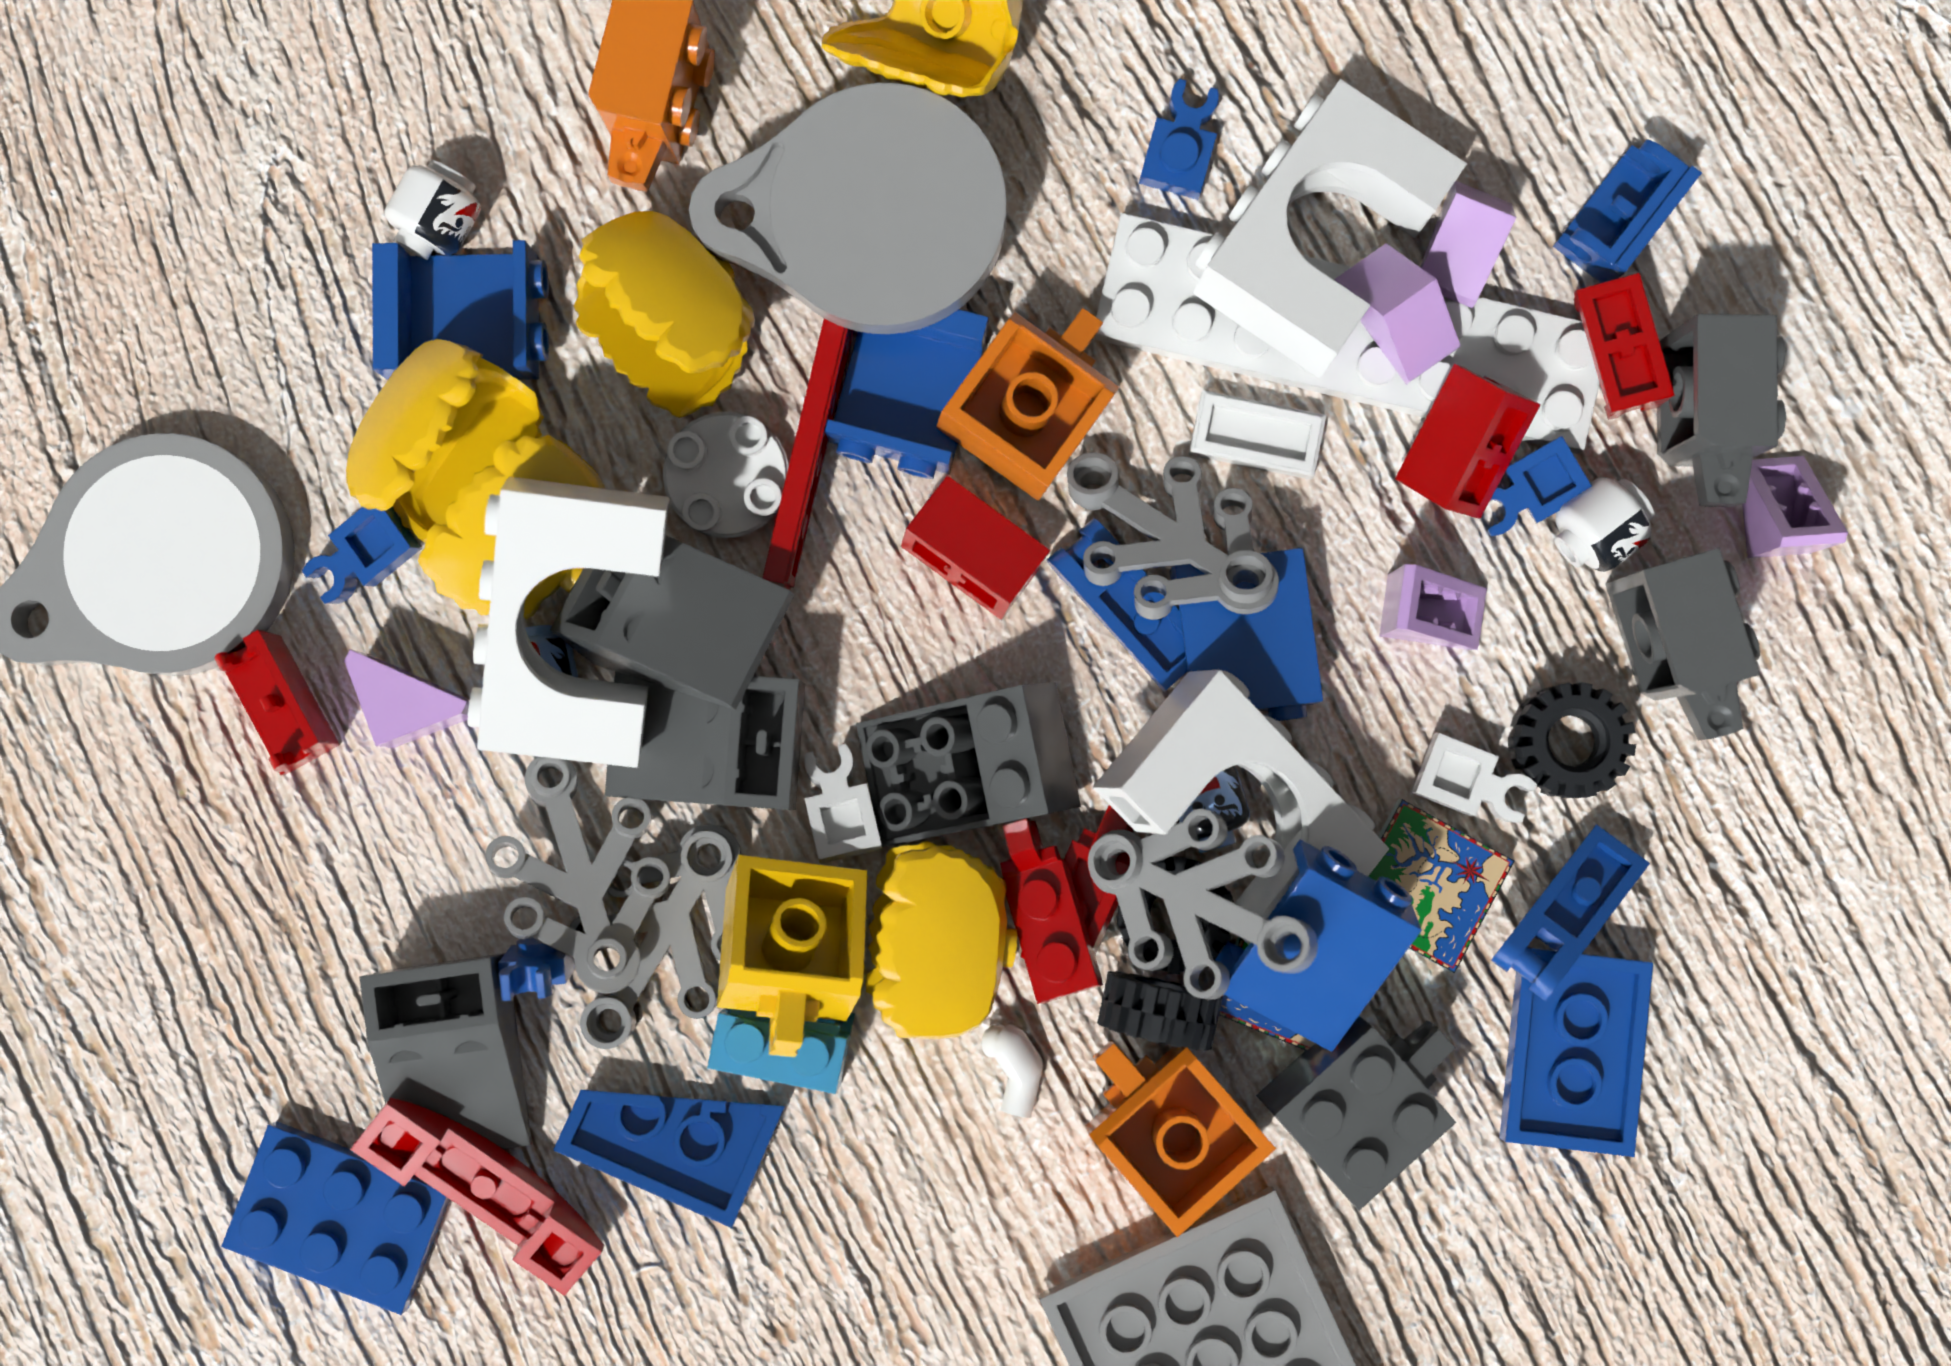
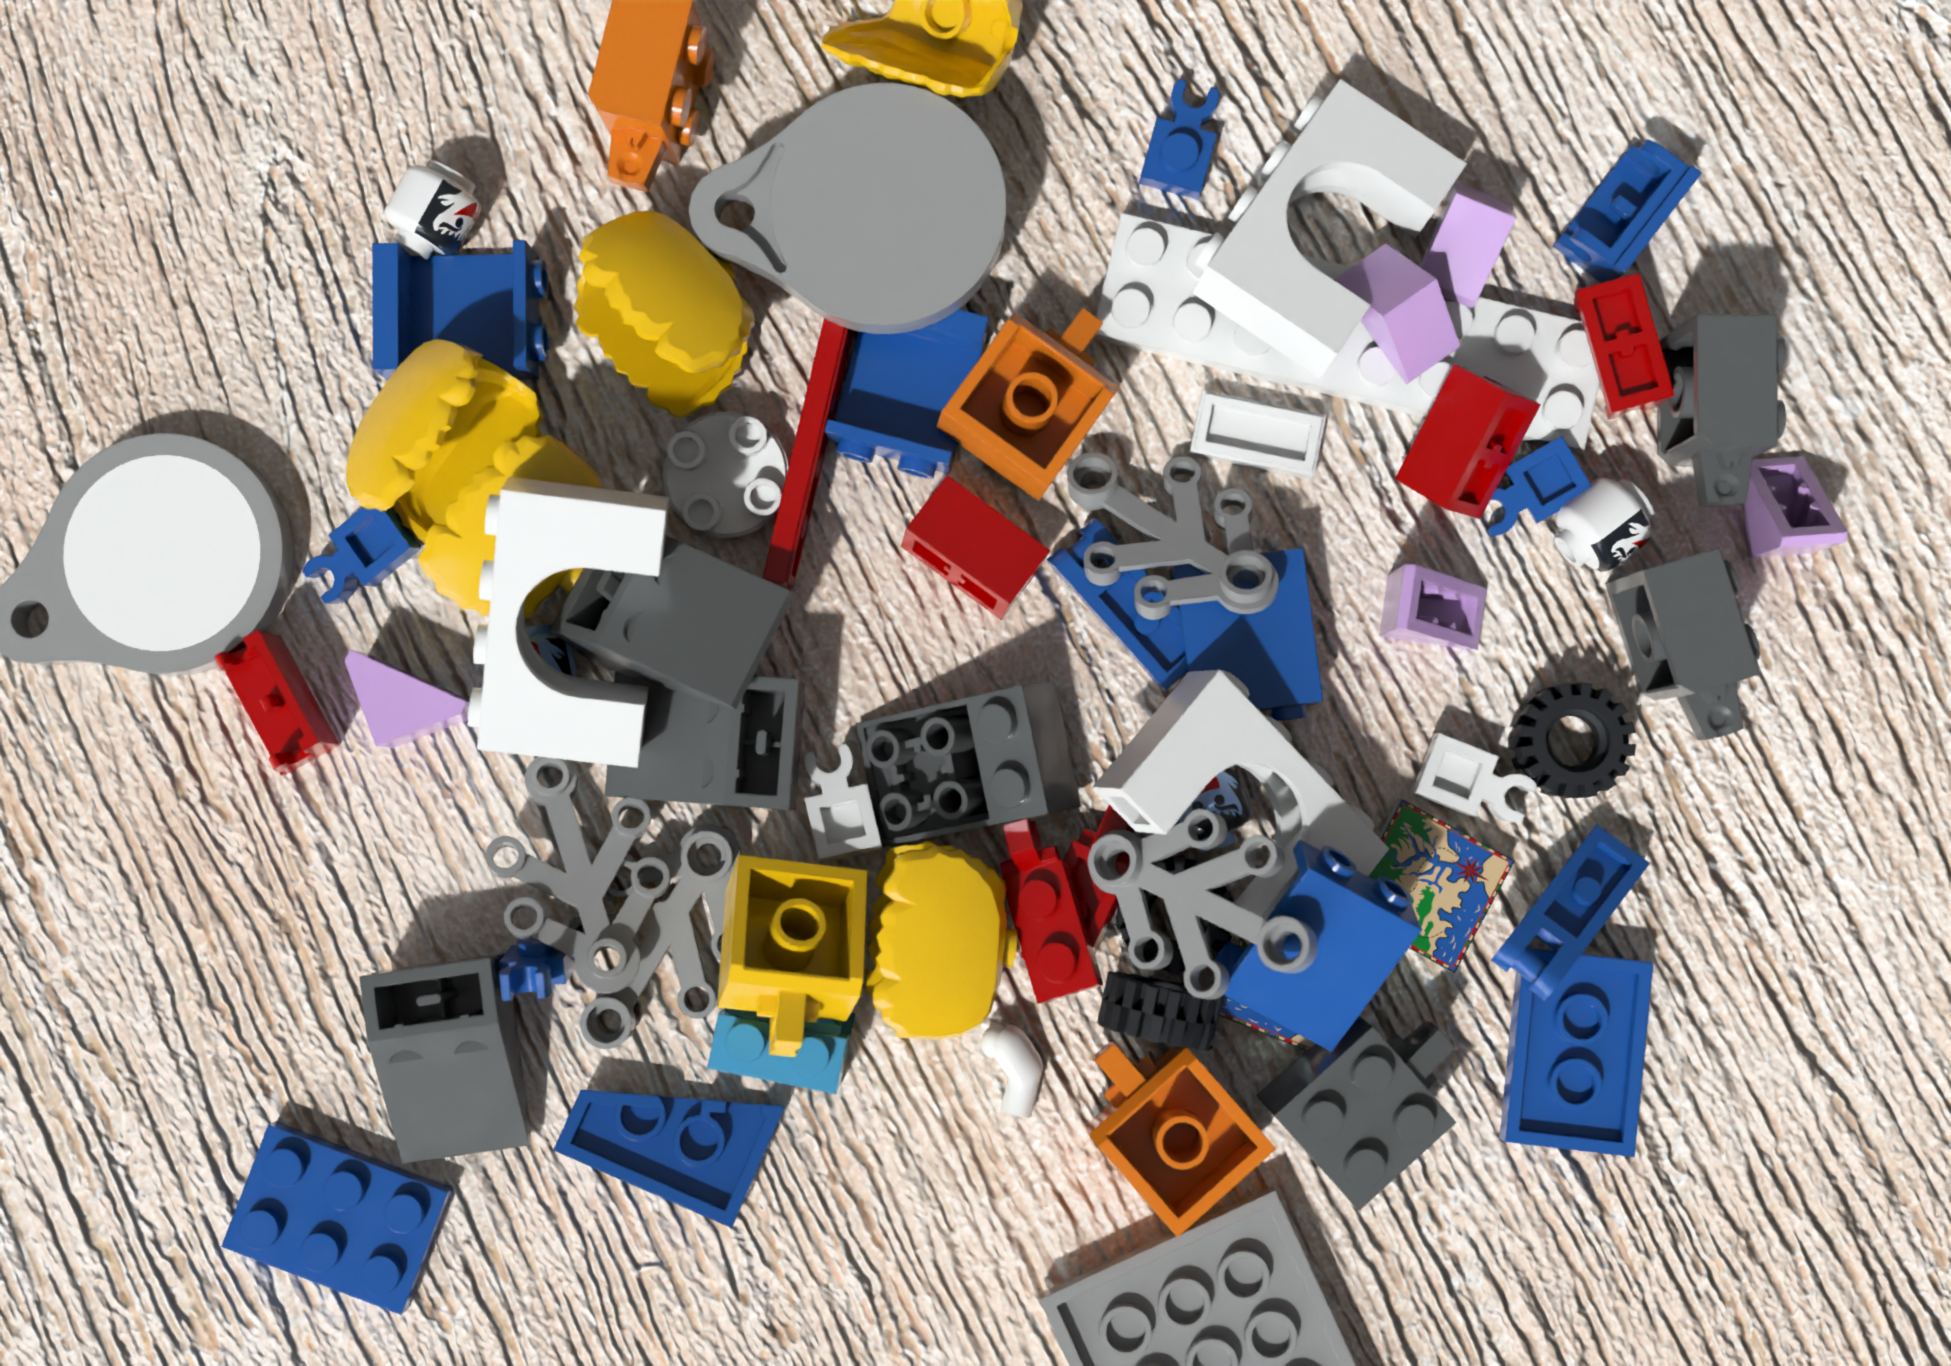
slope [350,1097,604,1296] -> none

